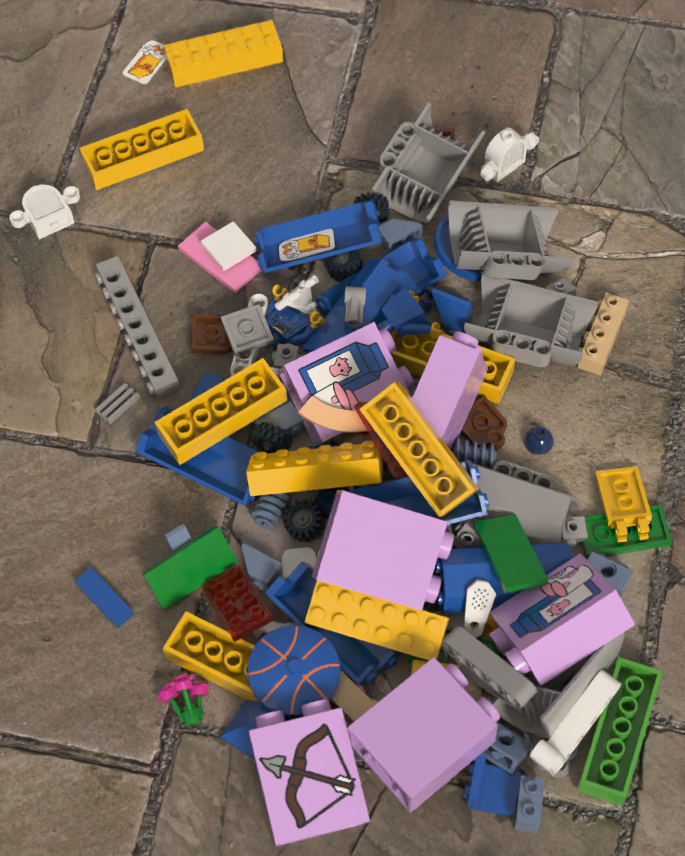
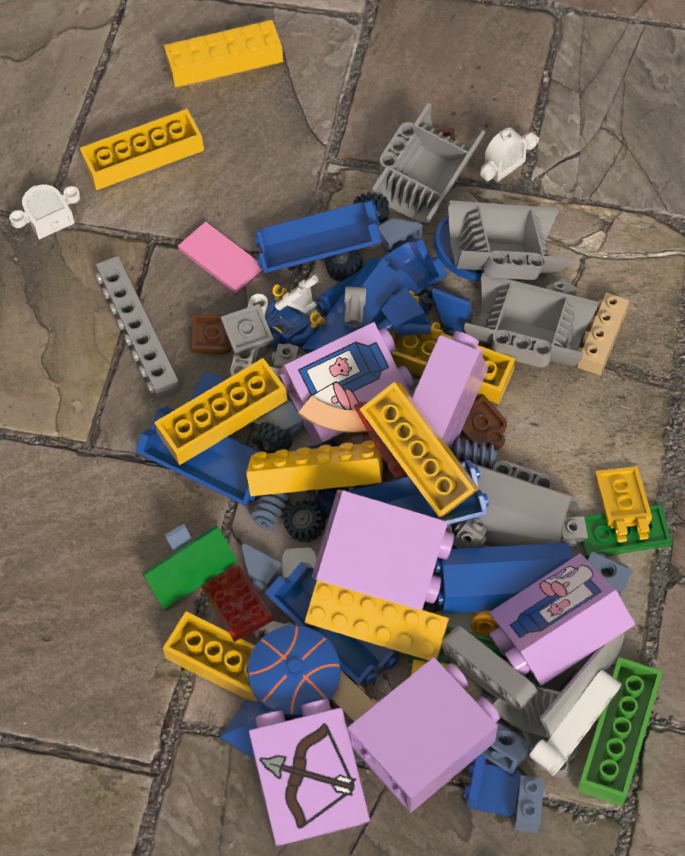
blue tile [74,567,134,628] -> none
light grey tile [95,383,140,425] -> none
sticker [123,40,166,84] -> none
plant [156,672,211,727] -> none
white tile [201,221,256,271] -> none
sticker [279,229,335,261] -> none
white piece [464,580,496,638] -> none
green tile [473,514,548,593] -> none
dark blue brick [524,426,554,455] -> none

